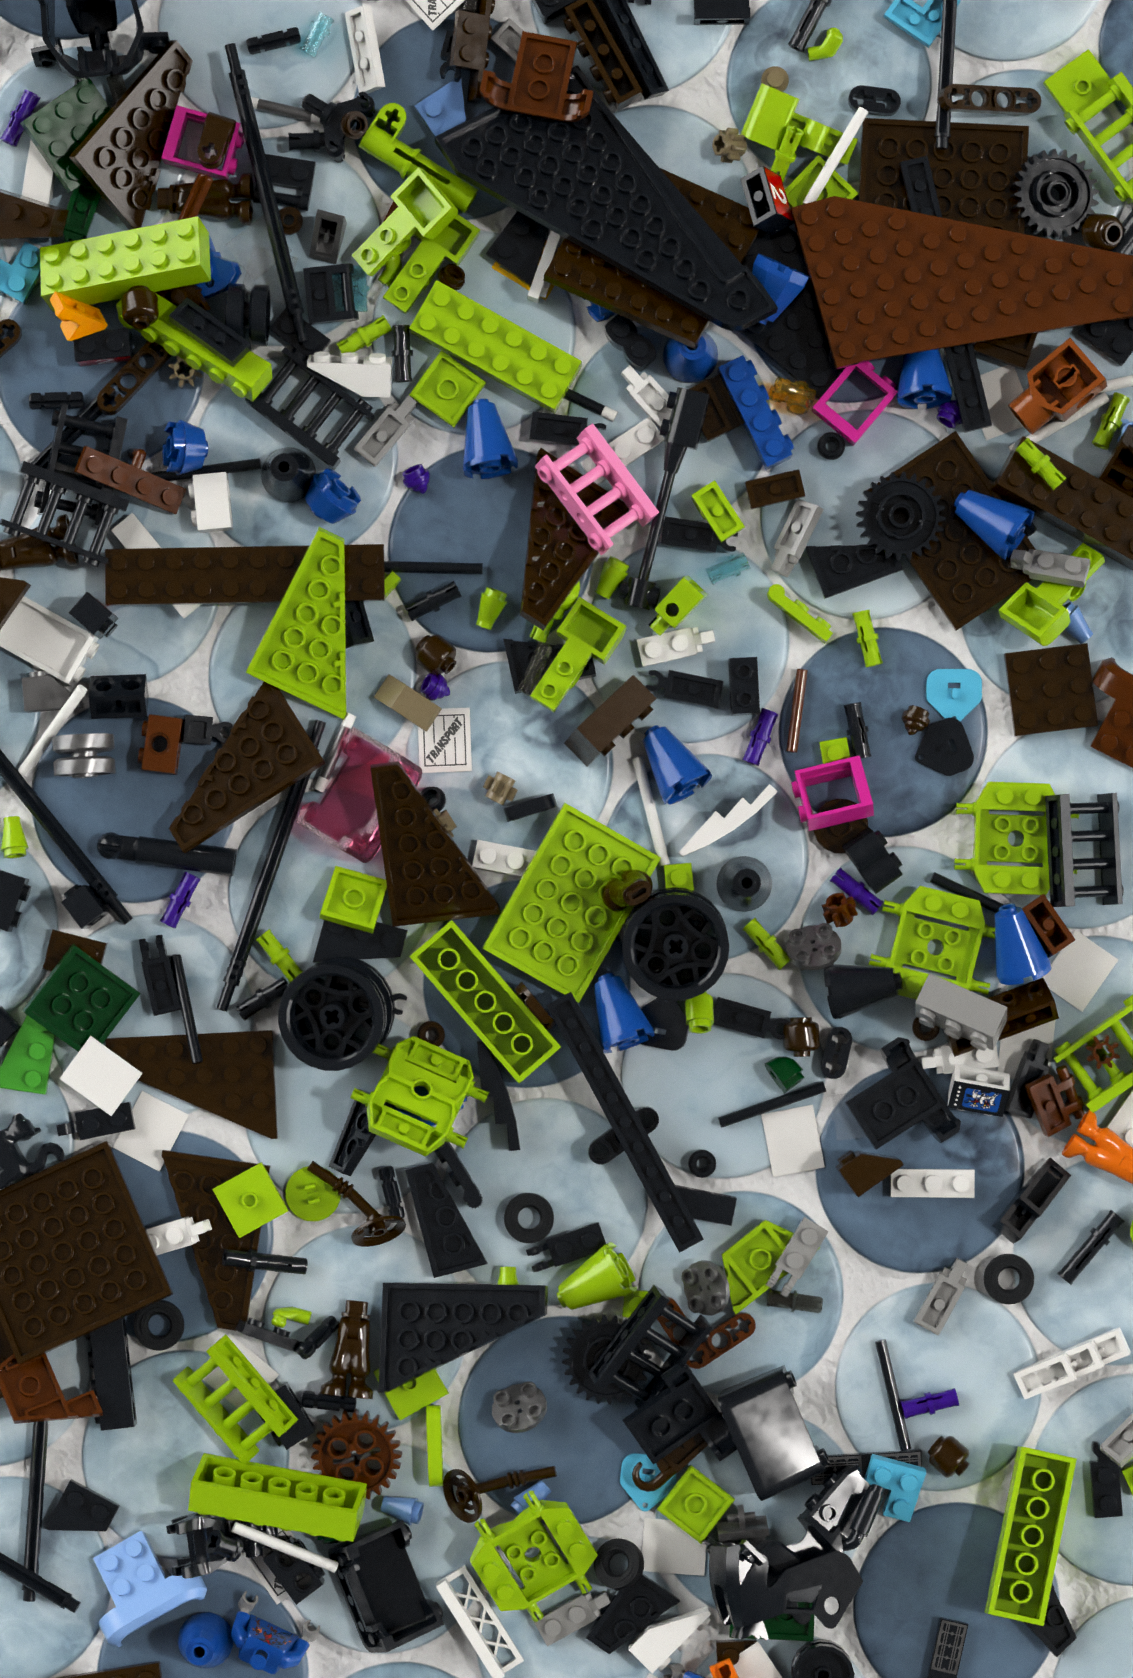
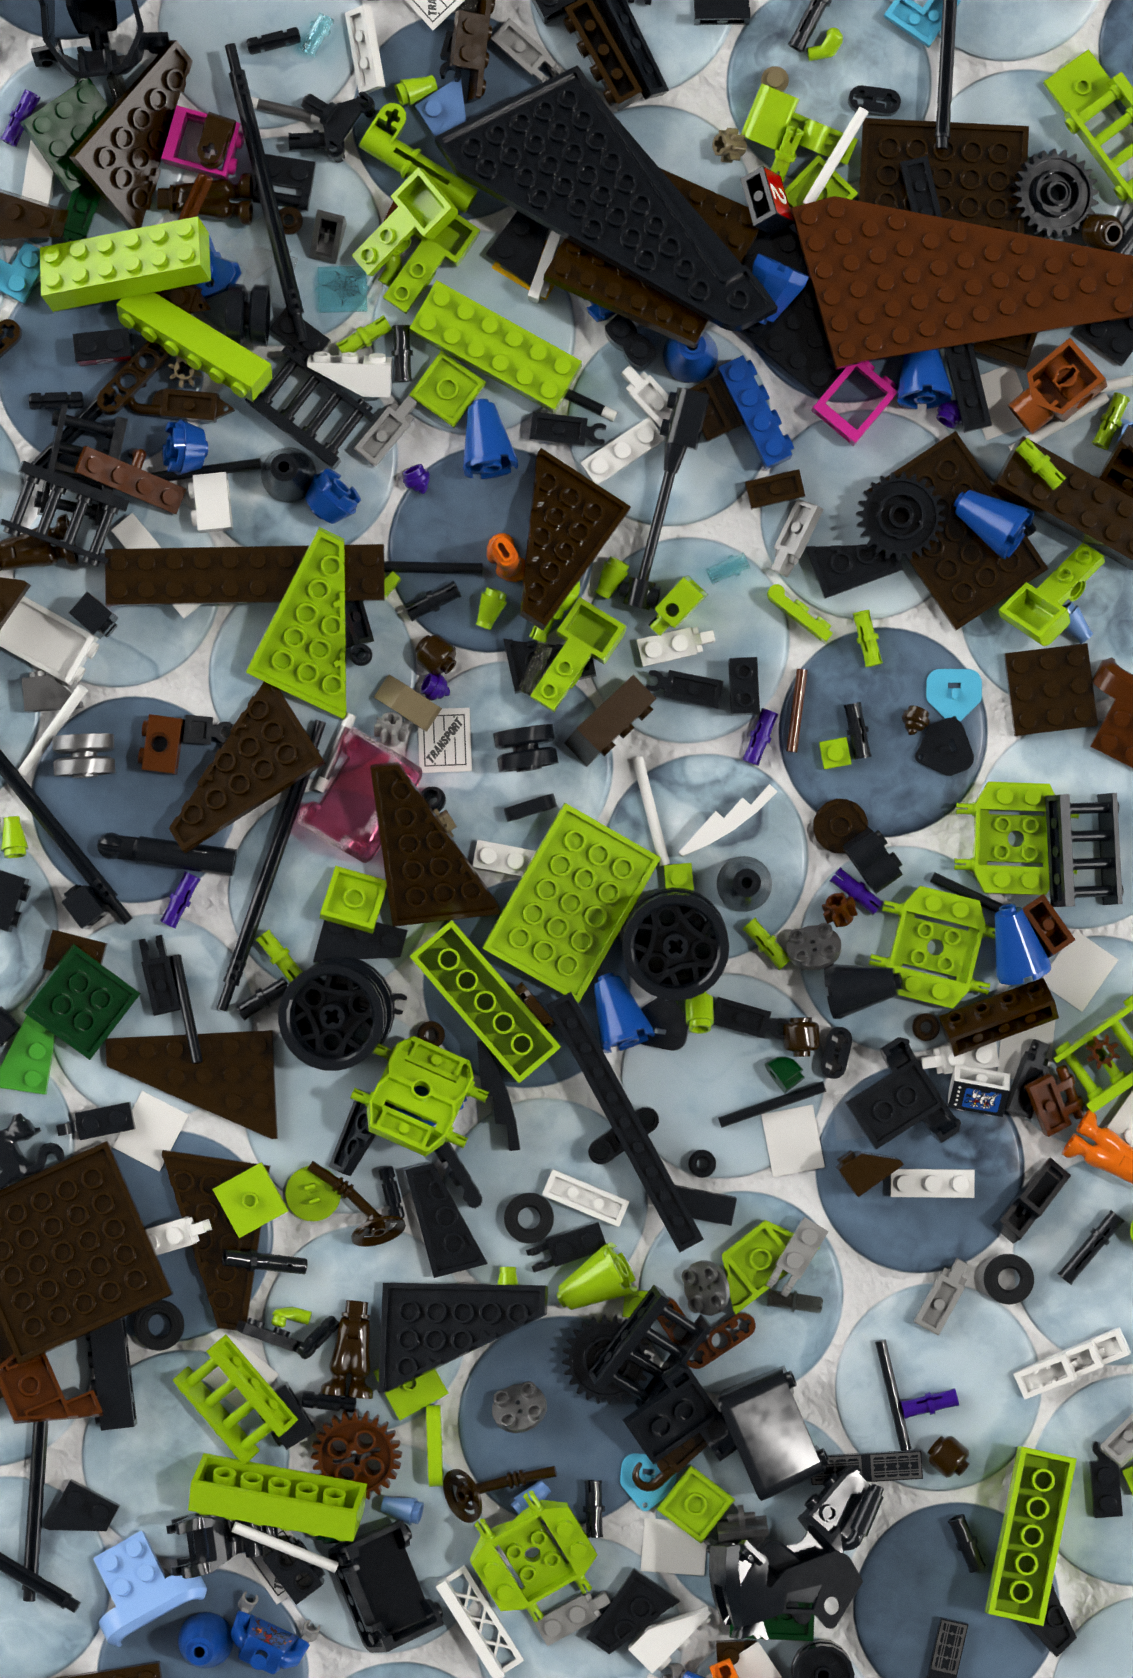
light orange slope [49,291,108,341] -> none
white sticker [59,1036,142,1116] -> none
black brick [89,674,149,719] -> none
dark brown head [122,285,159,329] -> none
black plate [169,297,251,367] -> none
black bush [205,1530,243,1562] -> none
black plate [303,264,359,325] -> none
dark brown plate [341,111,368,139] -> none
dark brown plate [438,264,465,290] -> none
reddish brown piece [480,31,594,122] -> none
dark tan gear [483,772,518,805] -> none
bright pink fence [535,423,659,556] -> none
black tyre [594,1538,644,1590] -> none
dark brown piece [602,869,653,912] -> none
blue cone [642,725,712,805] -> none
black plate [661,516,738,553] -> none
lime plate [691,480,745,543] -> none
clear yellow plate [768,377,816,415] -> none
dark pink window [791,755,874,831] -> none
black plate [817,432,845,460] -> none
medium azure plate [864,1454,927,1522] -> none
light grey brick [915,973,1007,1051] -> none
dark brown beam [937,84,1041,115] -> none
light grey hinge [1010,549,1091,588] -> none
none -> dark brown plate [127,383,235,423]
none -> black pin [350,644,373,666]
none -> light grey gear [374,712,409,747]
none -> lime cone [395,75,438,106]
none -> orange piece [487,533,525,583]
none -> black wheel [493,724,559,773]
none -> white plate [542,1169,630,1227]
none -> black pin [583,1480,605,1538]
none -> black pin [948,1514,986,1573]

